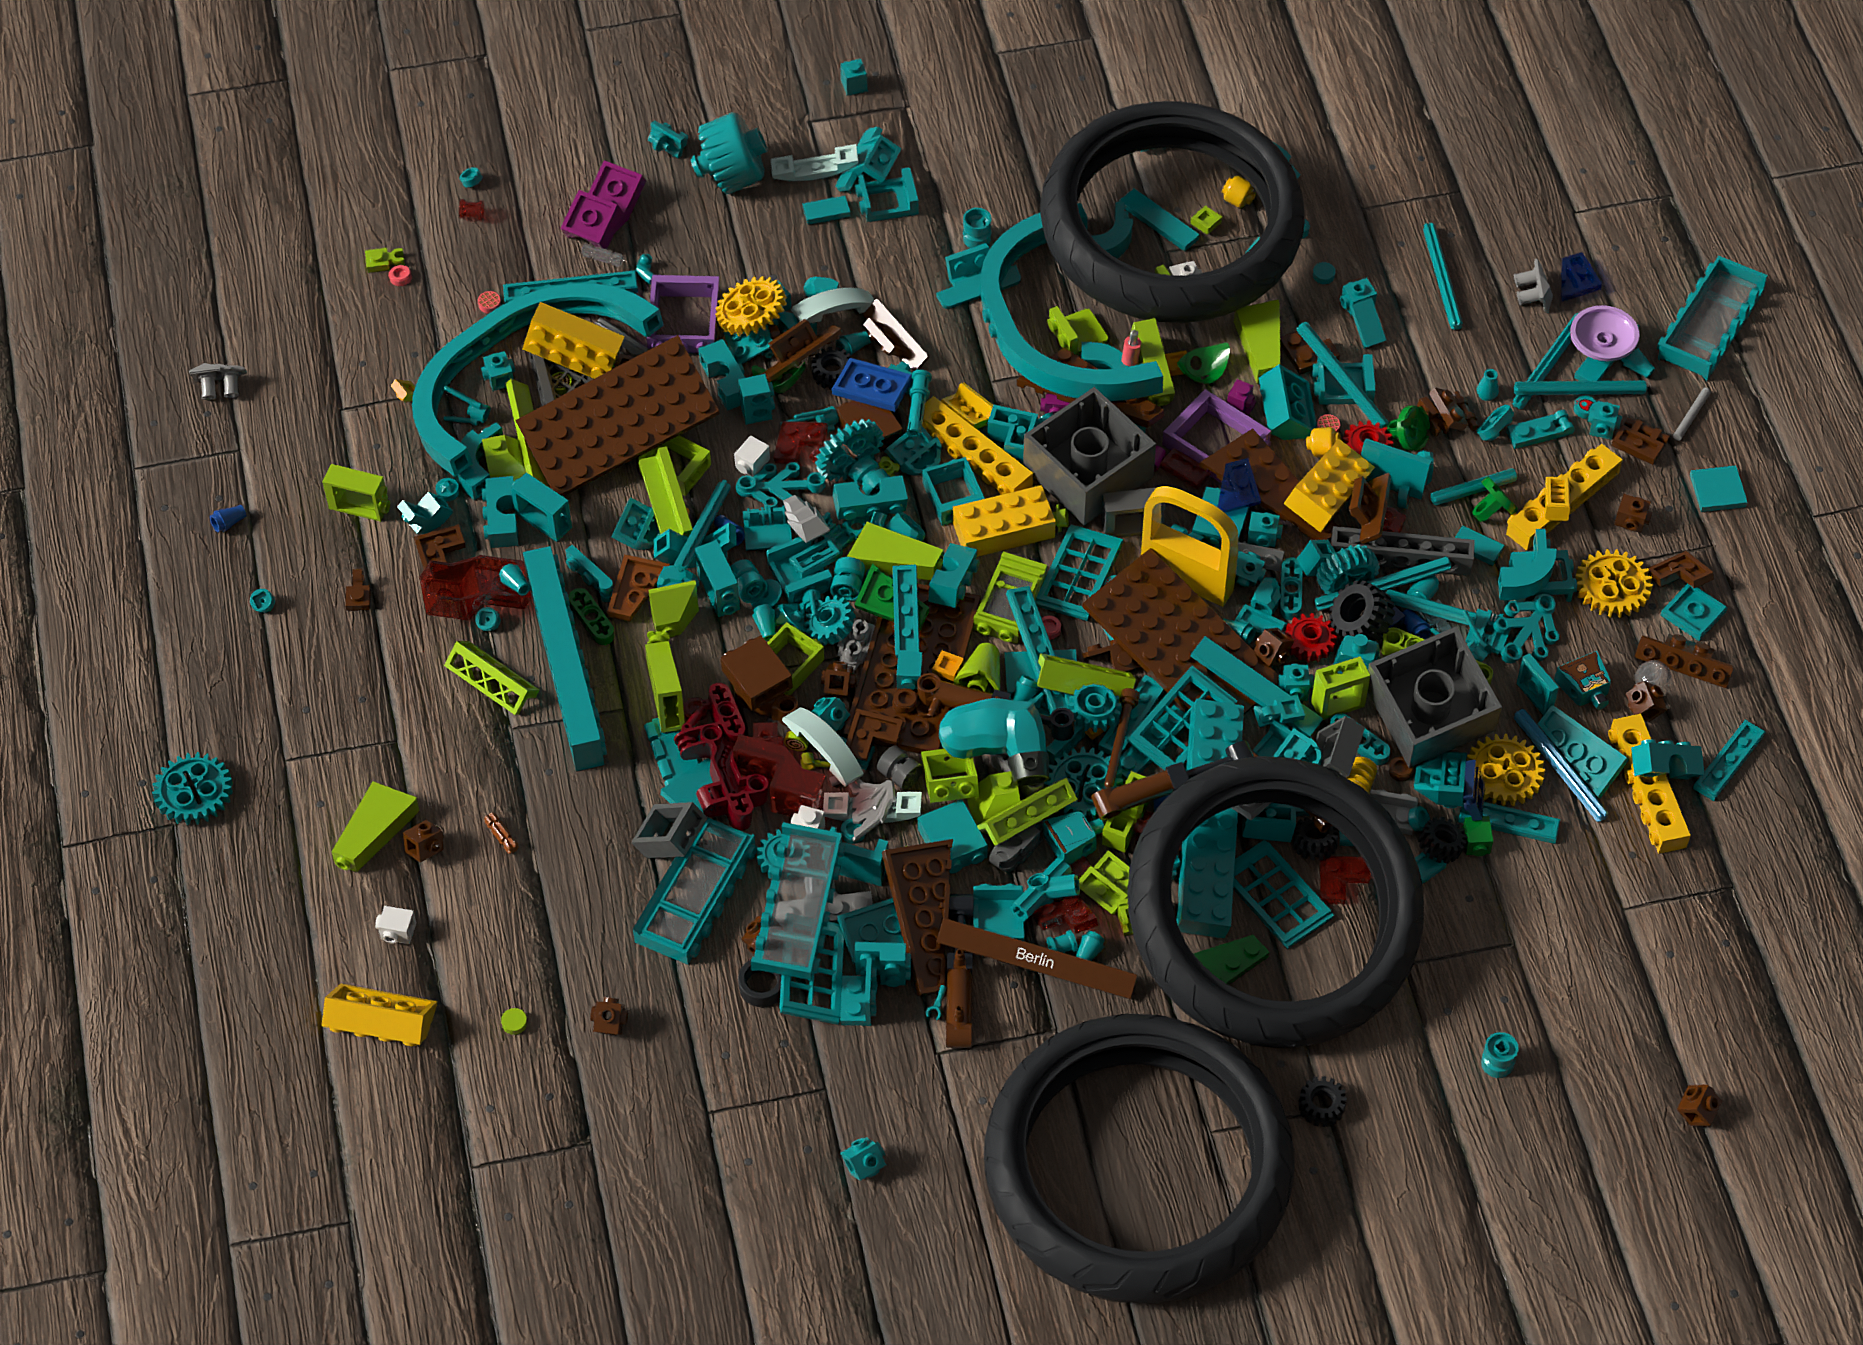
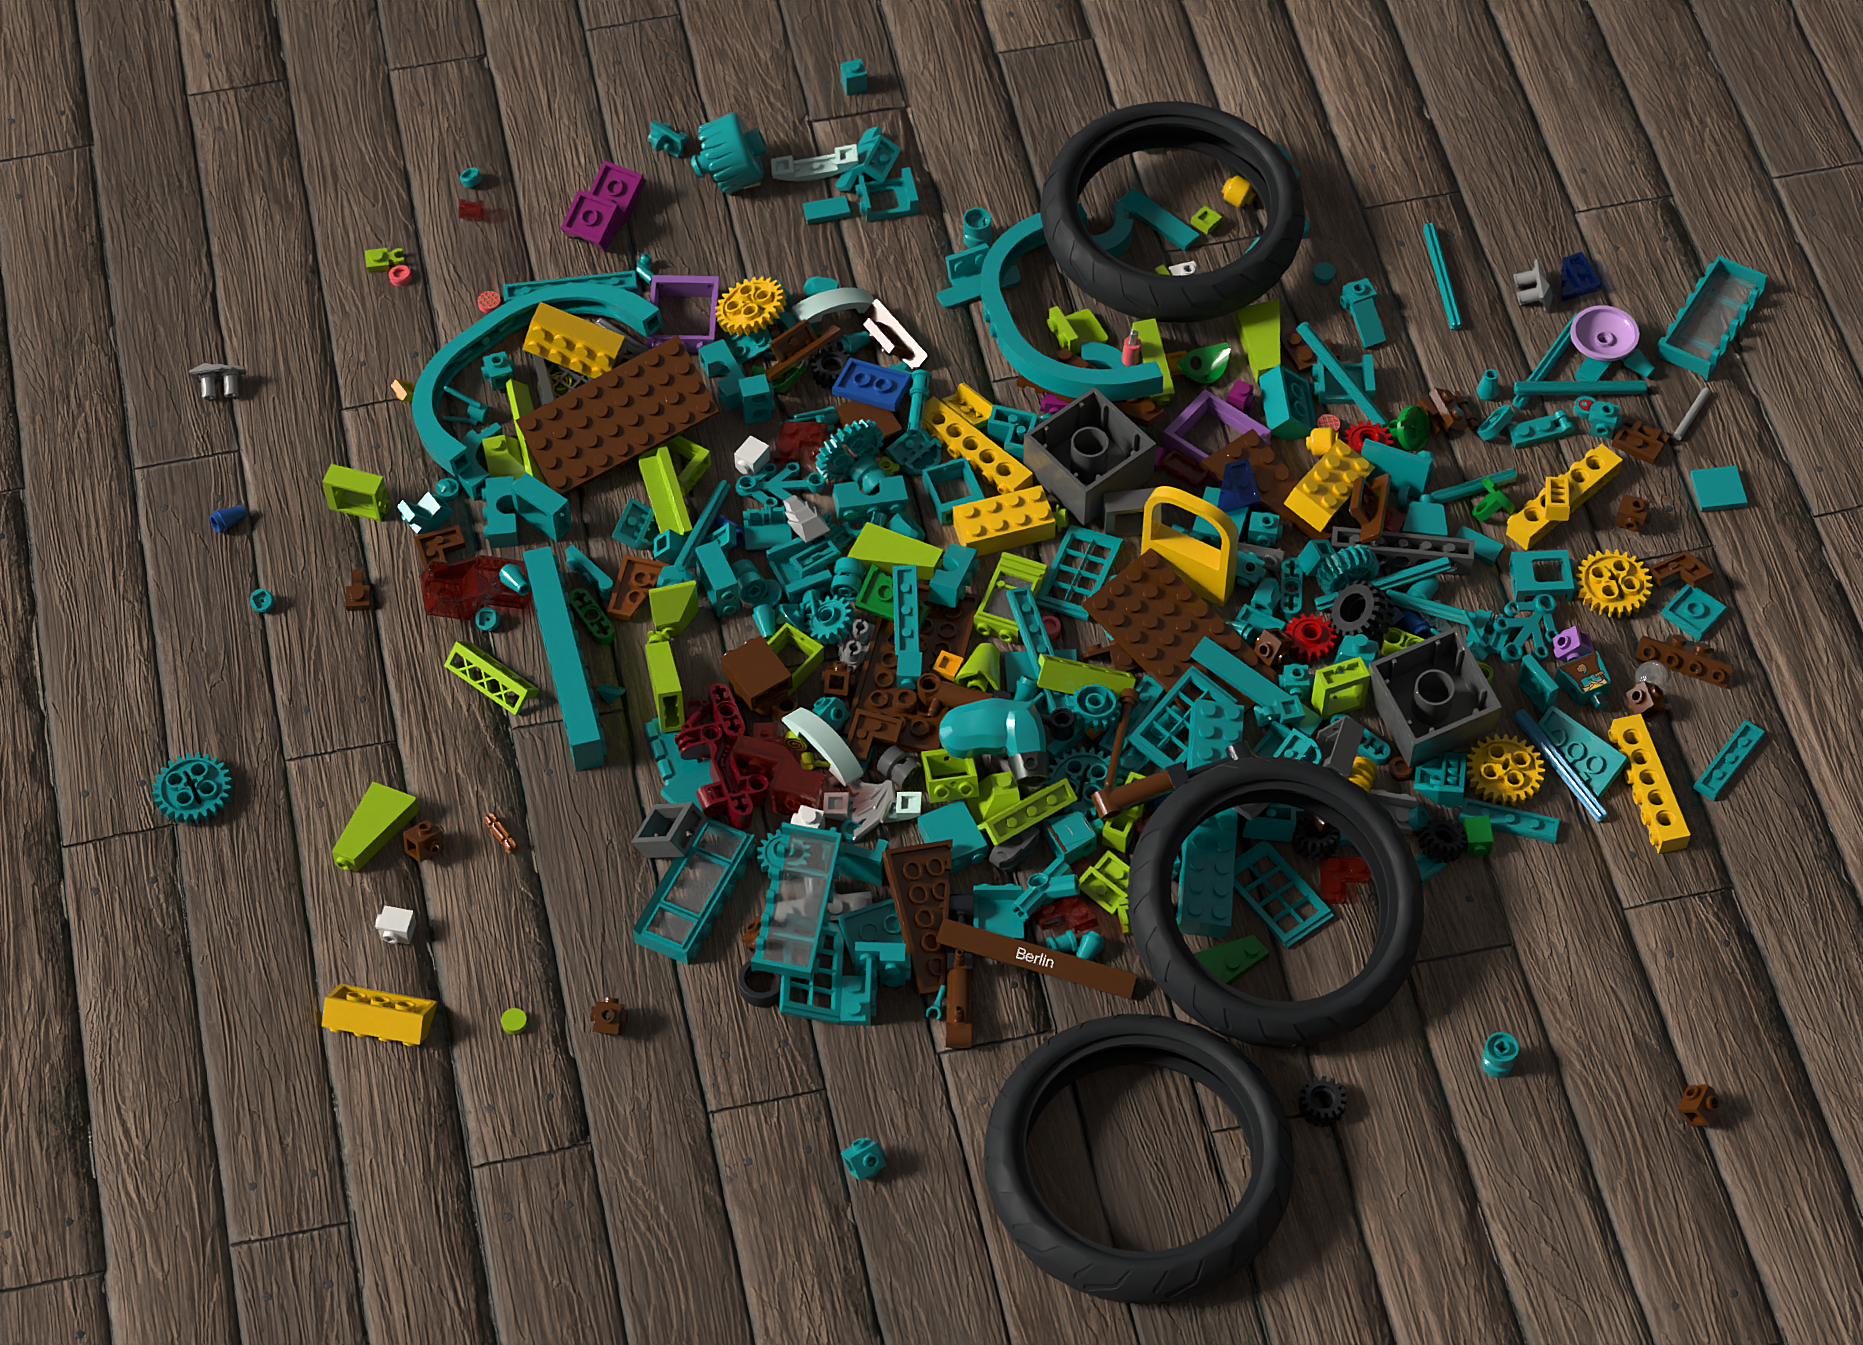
clear axle [581,243,624,267] -> none
dark blue plate [1463,759,1485,821] -> none
teal arch [1498,529,1557,600] -> none
teal arch [1631,739,1705,780] -> none
none -> teal slope [597,684,626,705]
none -> teal torso [1402,494,1448,537]
none -> medium lavender brick [1552,625,1594,663]

